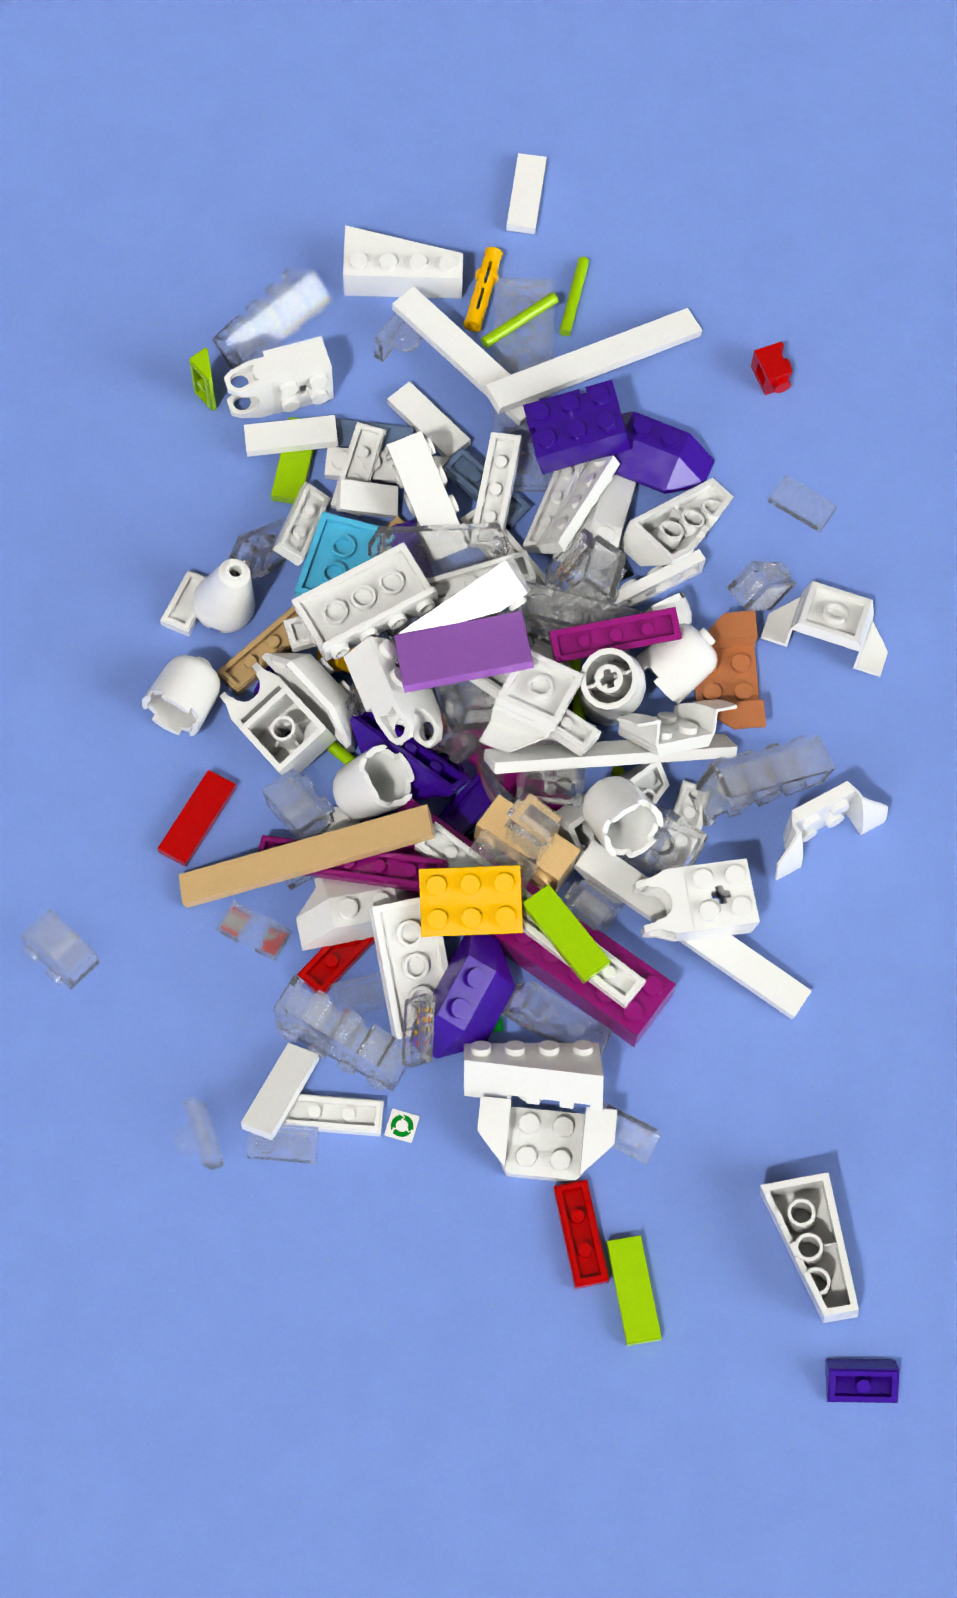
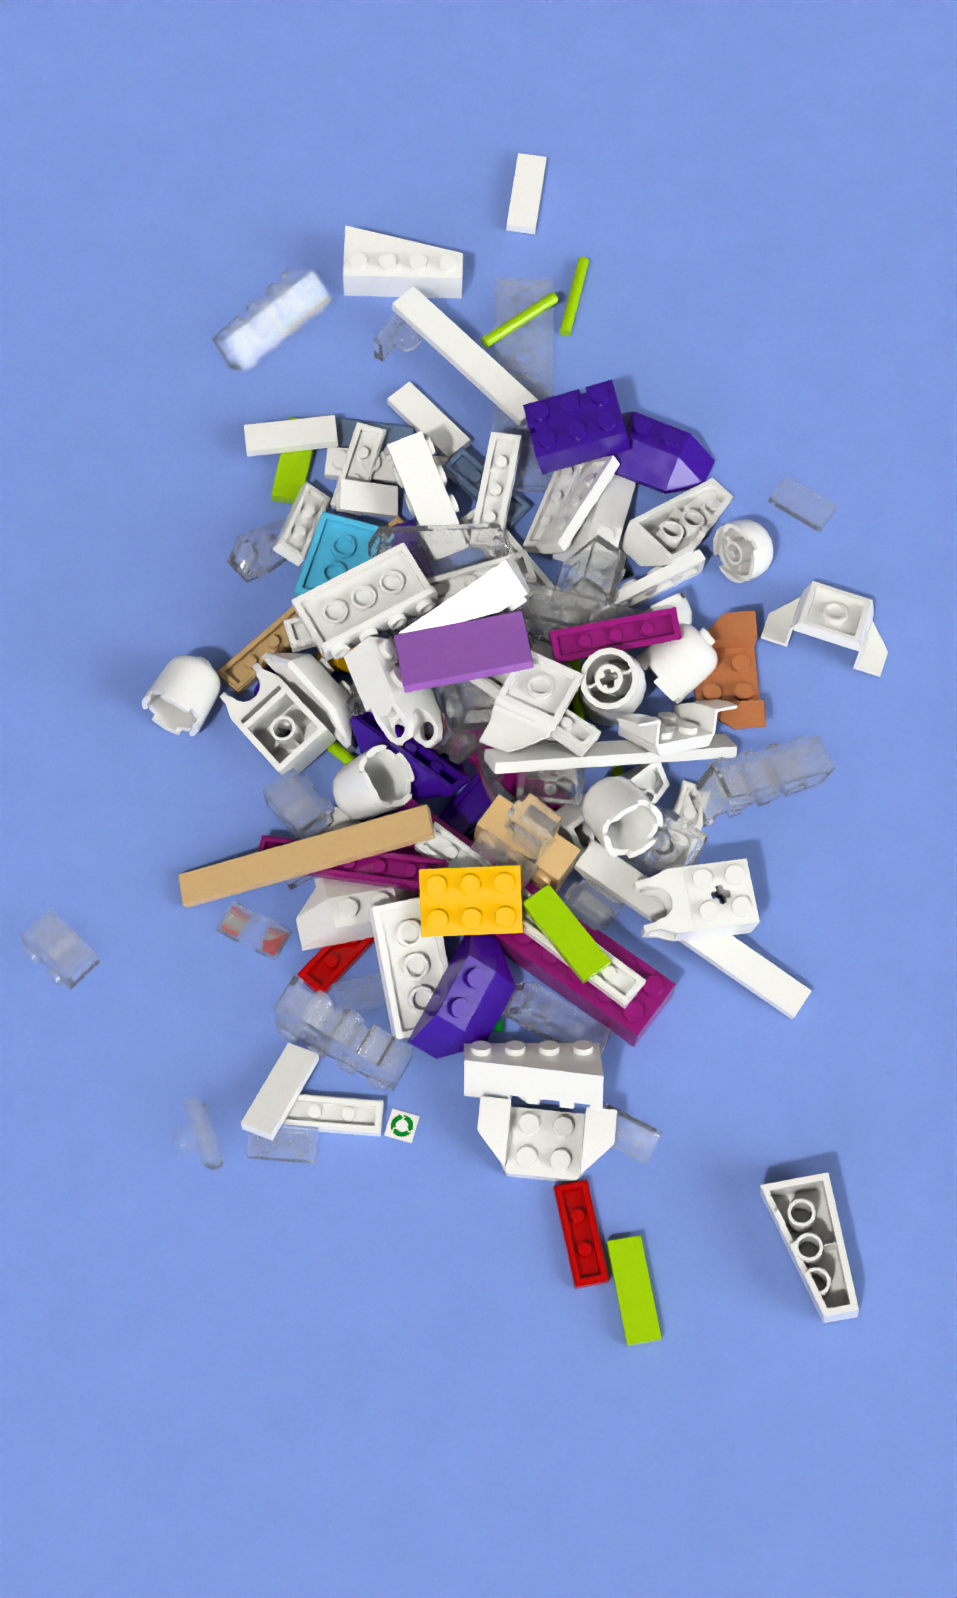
red tile [157,770,237,867] -> none
white tile [160,570,206,637] -> none
lime slope [189,348,217,411] -> none
white cone [192,559,255,633] -> none
white brick [224,336,334,418] -> none
clear tile [401,993,435,1068] -> none
yellow pin [463,247,503,332] -> none
white tile [483,308,703,414] -> none
clear tile [545,528,593,592] -> none
clear brick [727,561,796,611] -> none
red brick [751,341,792,395] -> none
white piece [775,781,888,880] -> none
dark purple slope [825,1359,899,1403] -> none
none -> white cylinder [713,519,773,583]

